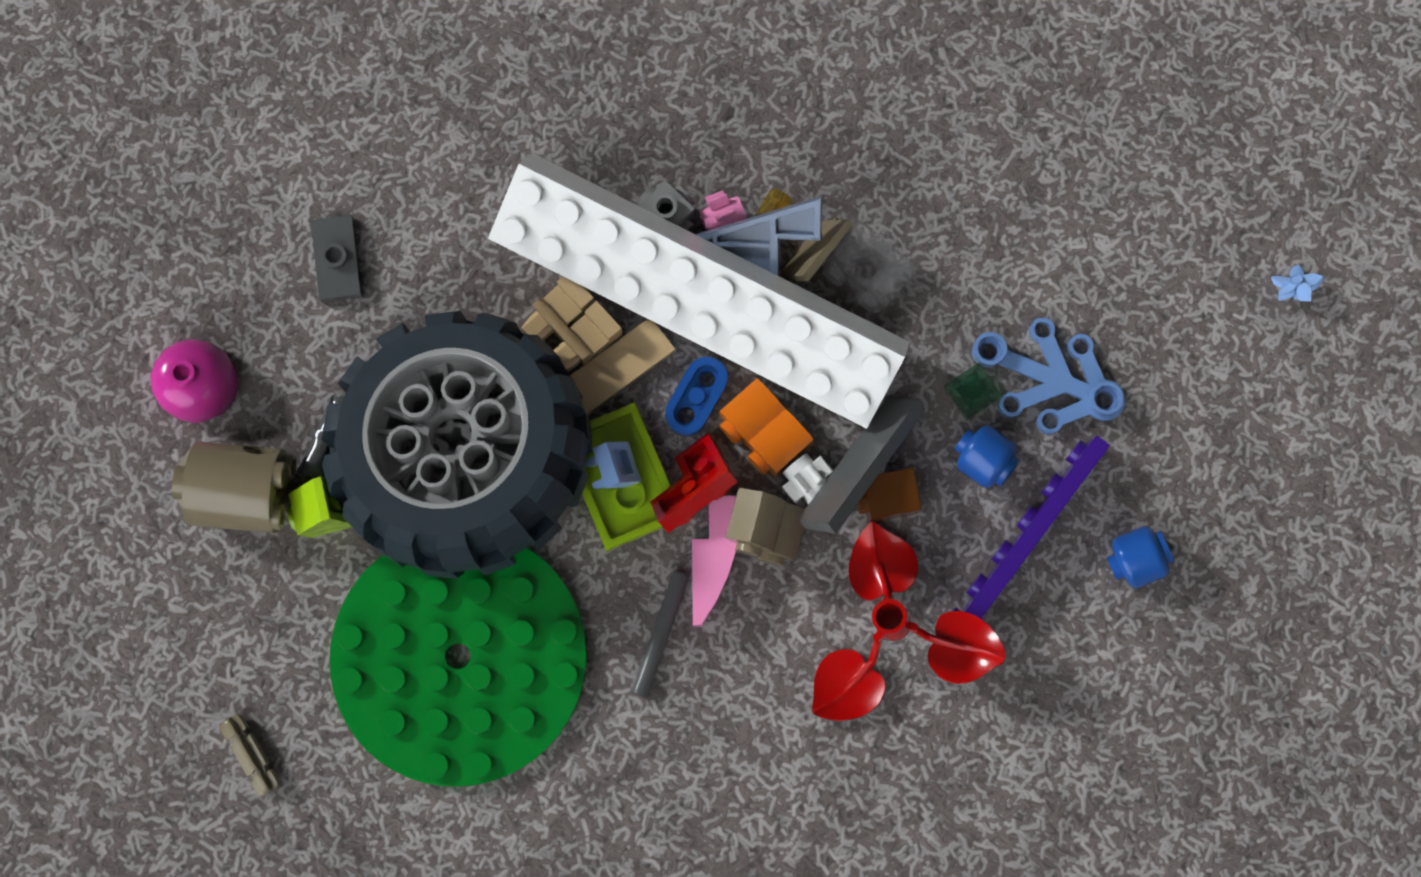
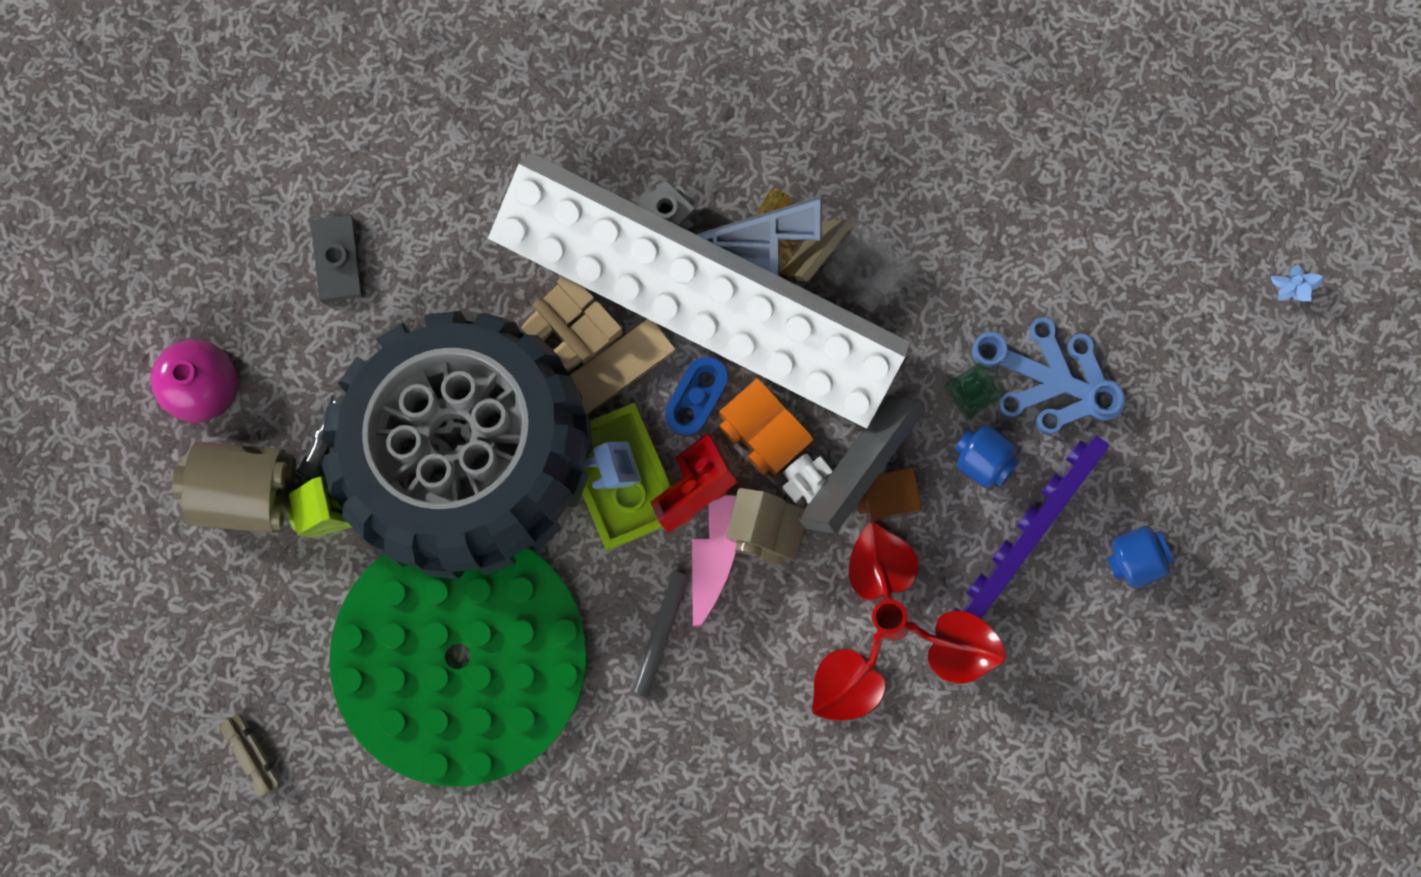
bright pink gear [698,190,747,231] -> none

